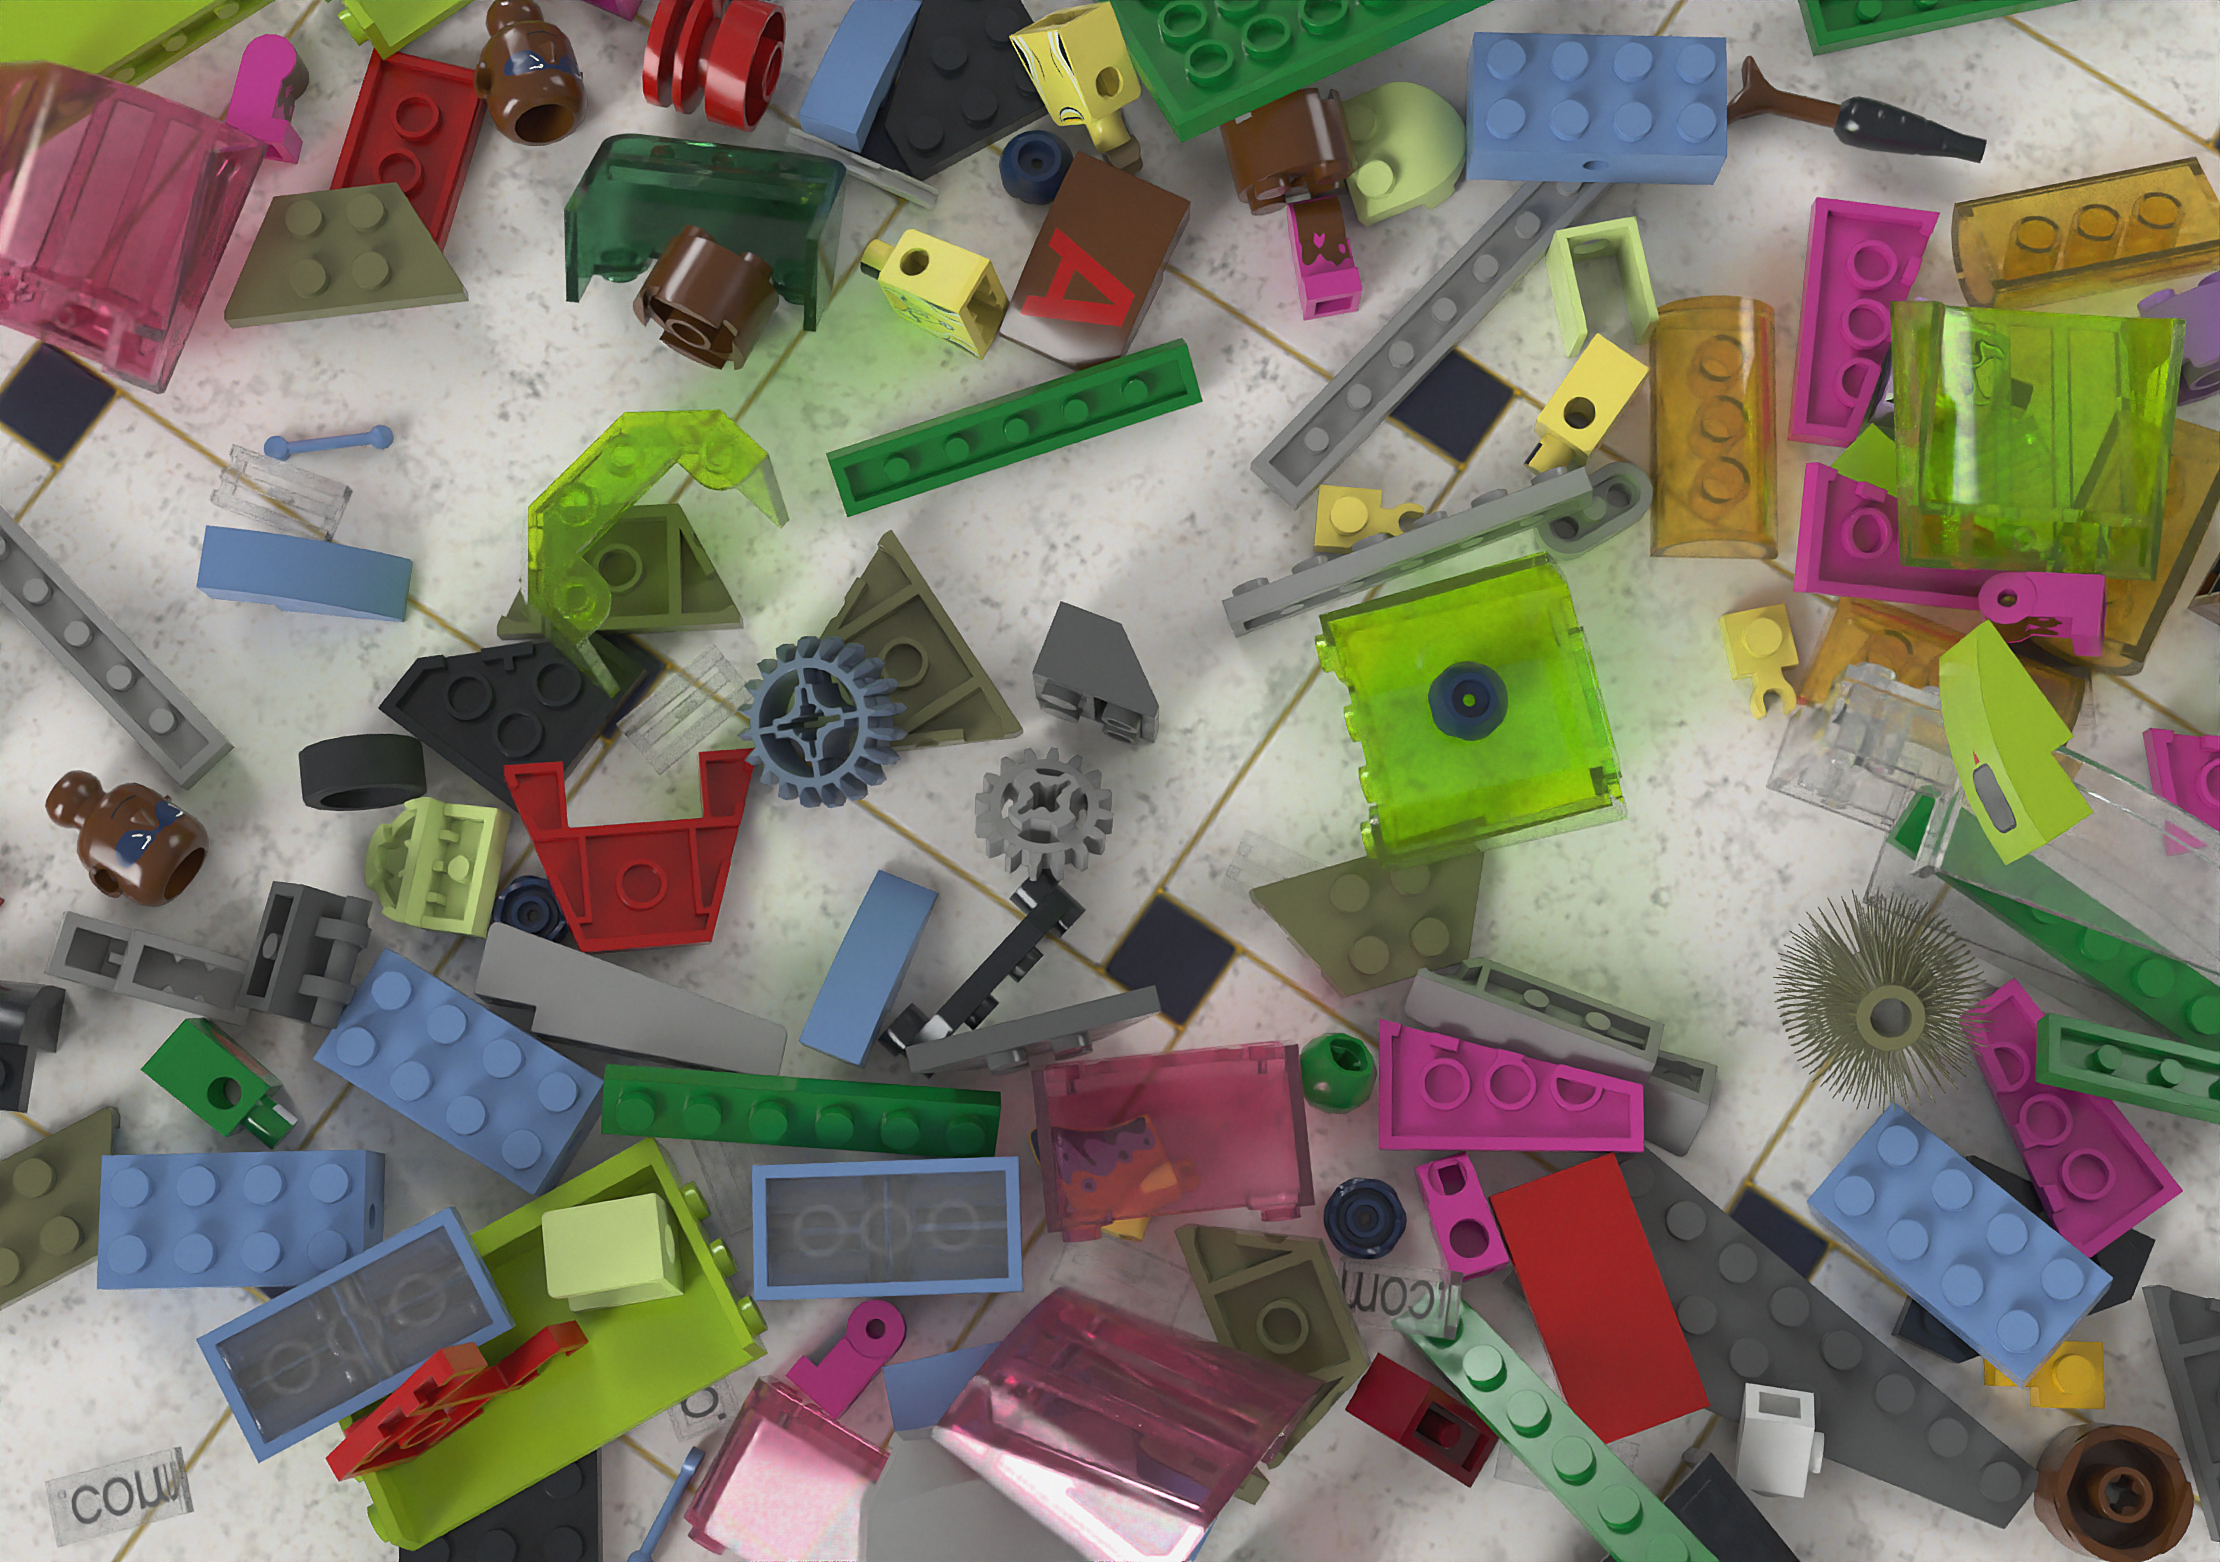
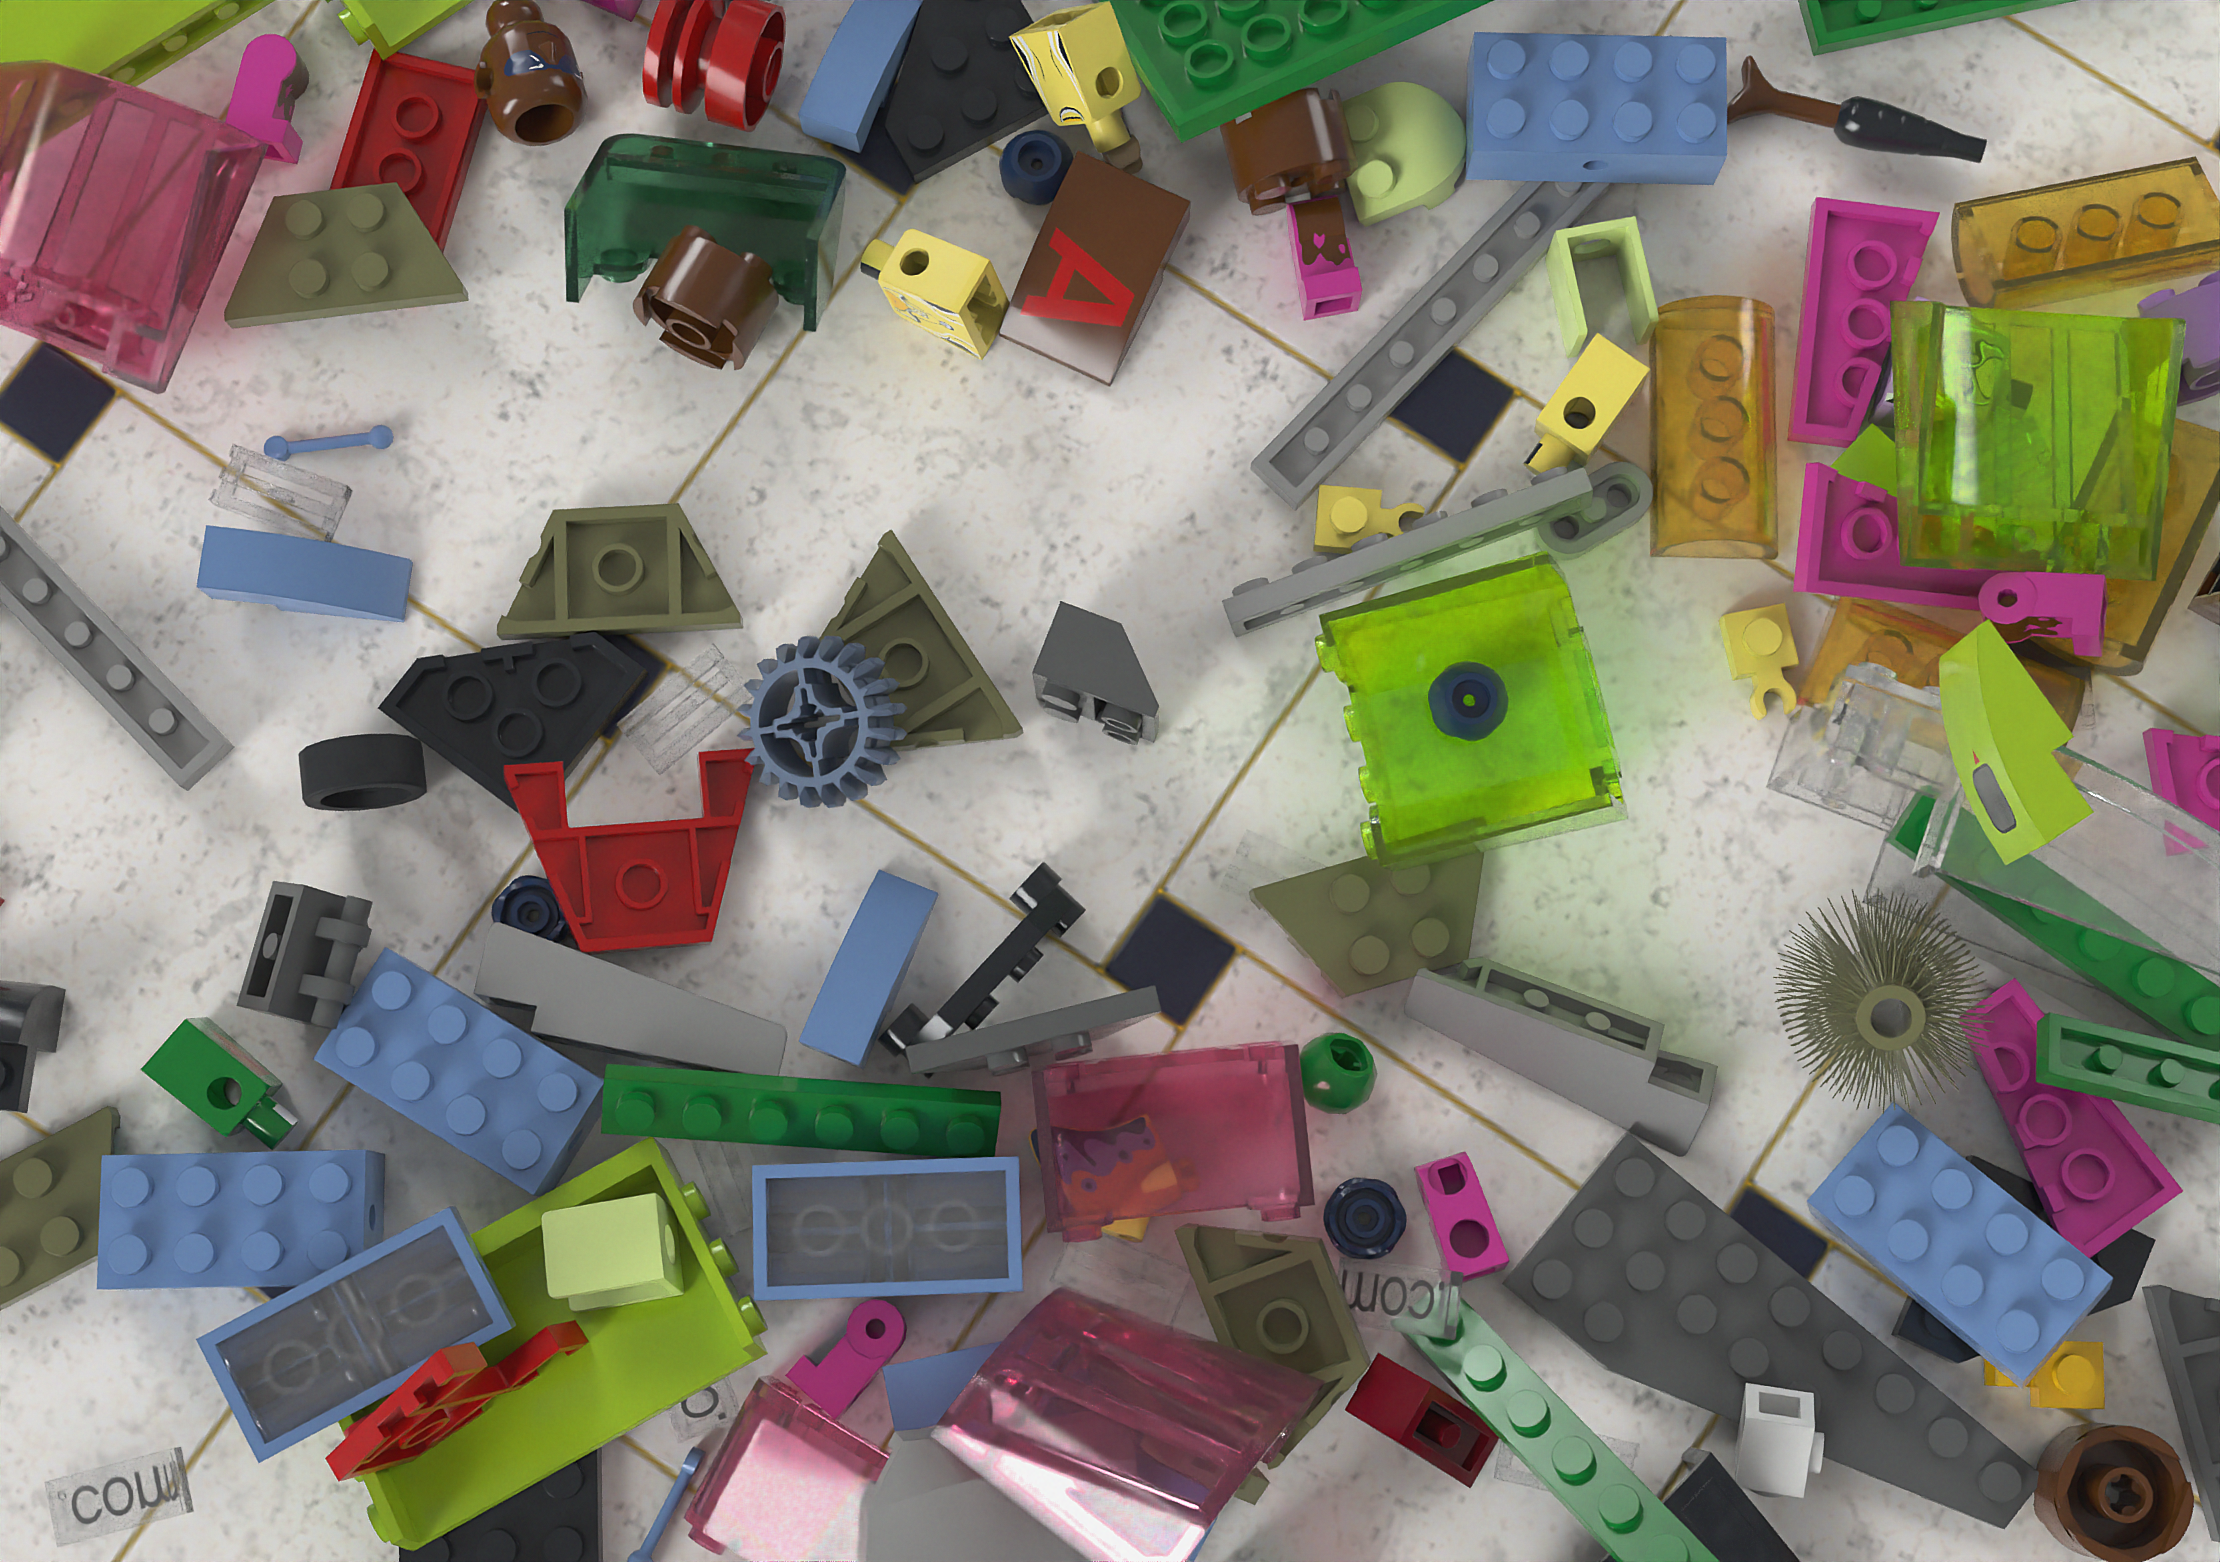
light grey slope [44,911,250,1027] -> none
reddish brown piece [45,770,209,907] -> none
yellowish green slope [364,797,512,939] -> none
clear neon green windscreen [521,409,790,699] -> none
white piece [783,126,940,211] -> none
green plate [826,338,1203,517] -> none
light grey gear [975,747,1114,881] -> none
dark pink wing [1379,1018,1644,1153] -> none
red tile [1487,1152,1711,1444] -> none

